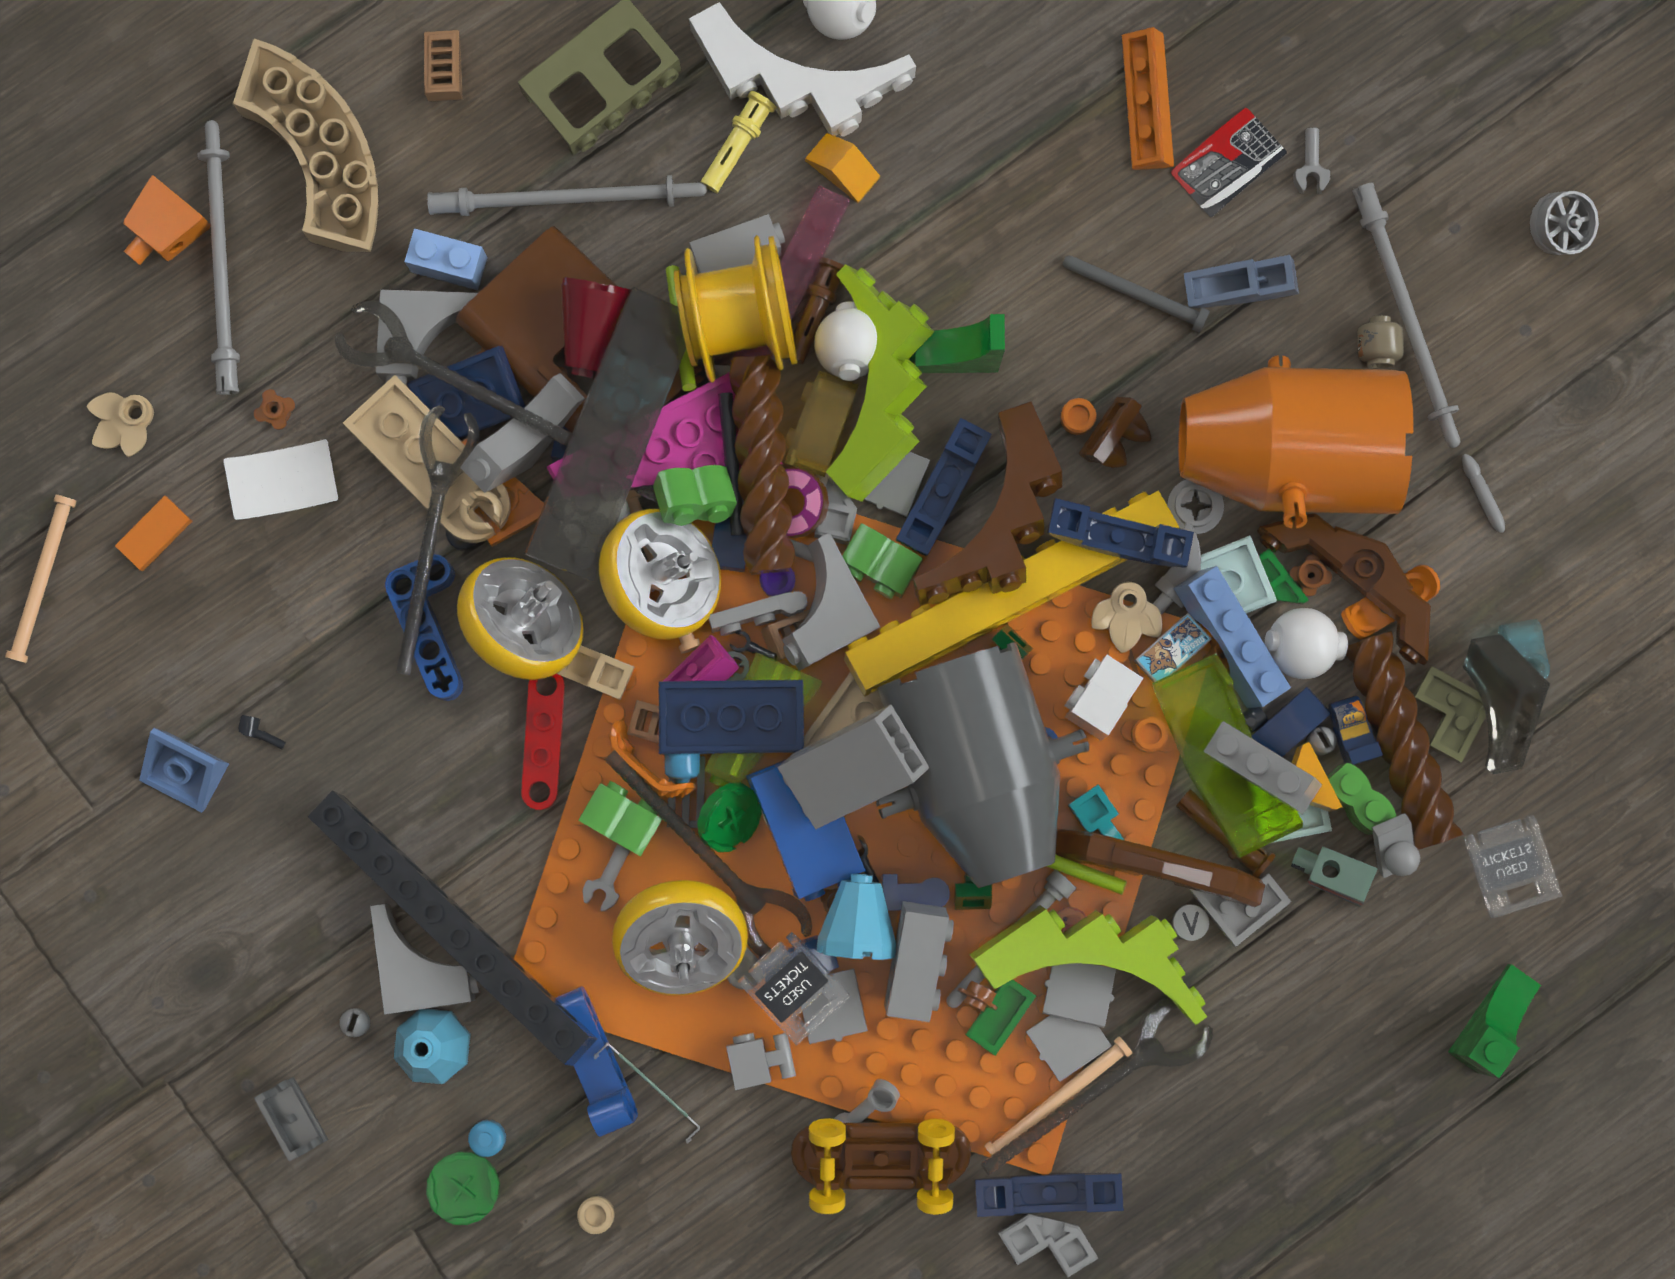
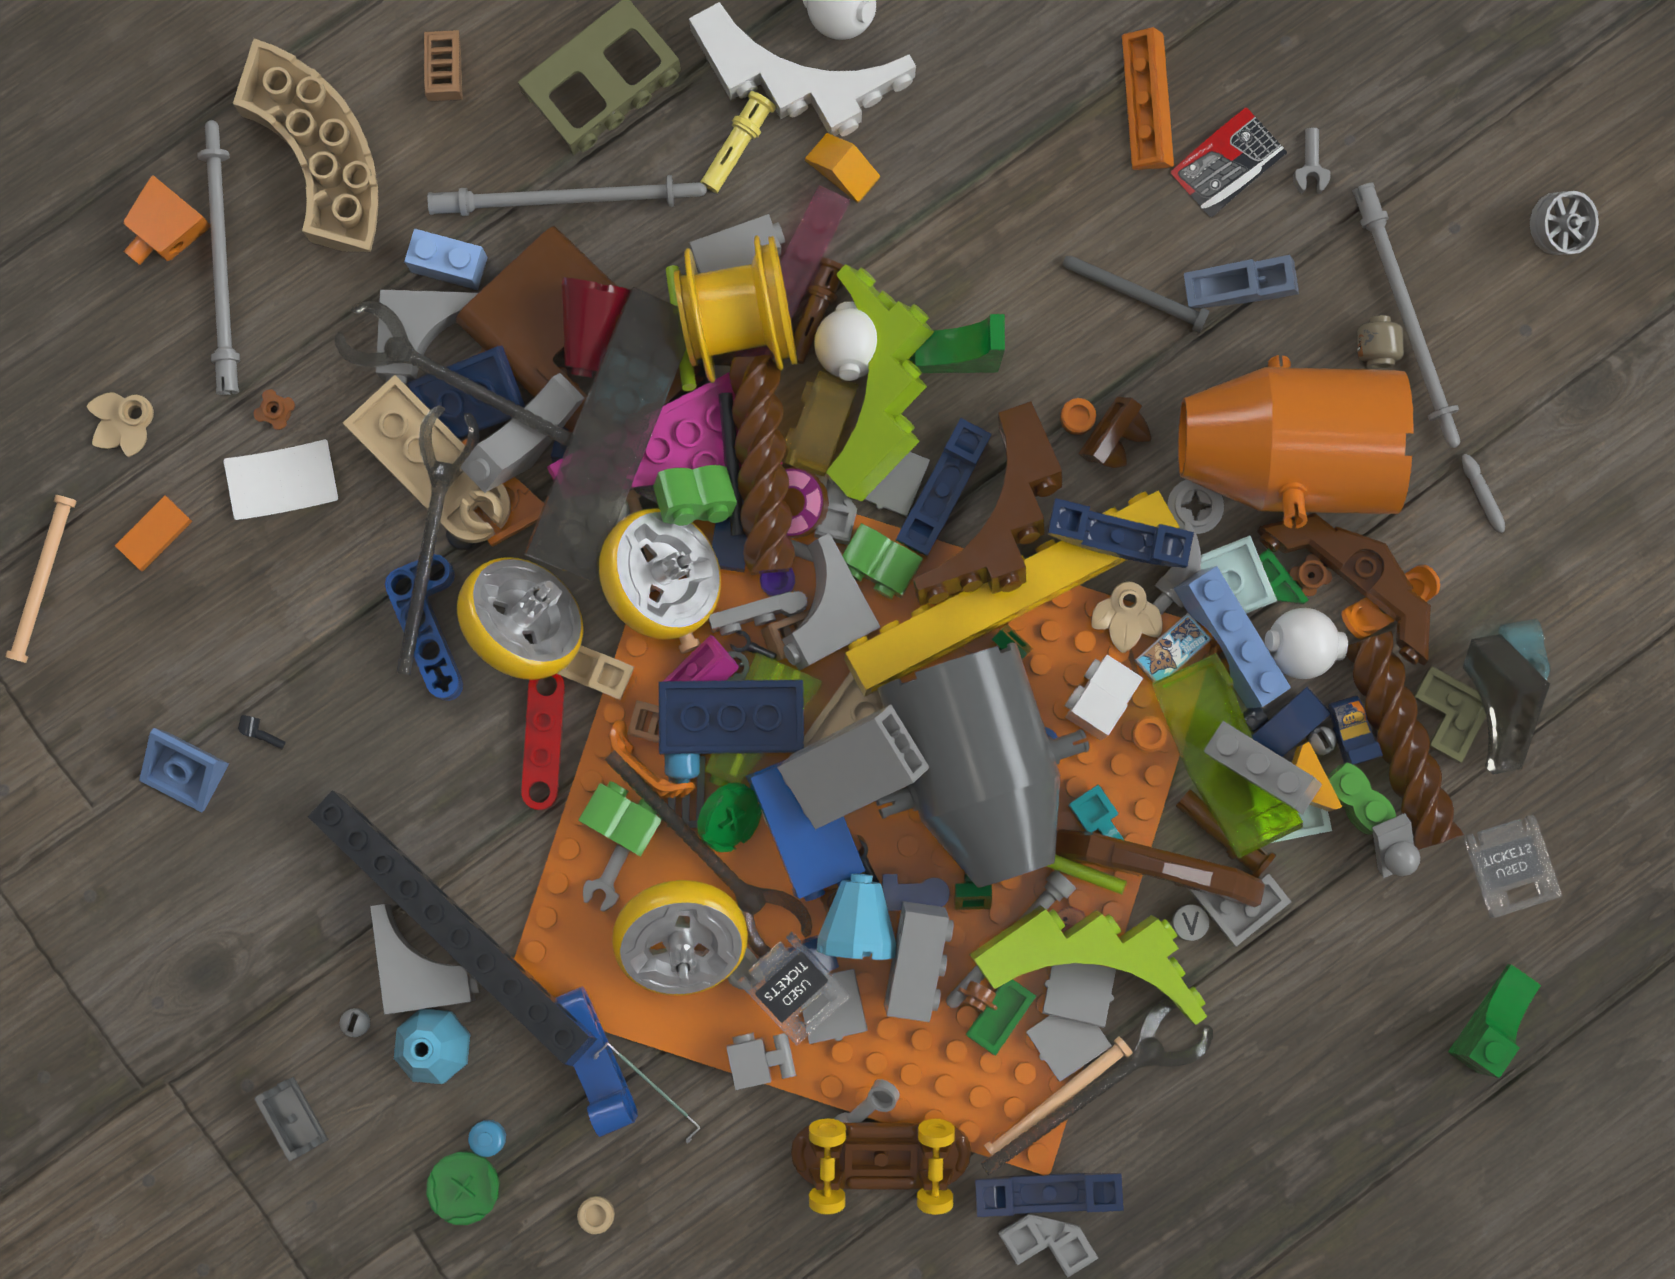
sand green torso [1291,847,1378,907] -> none

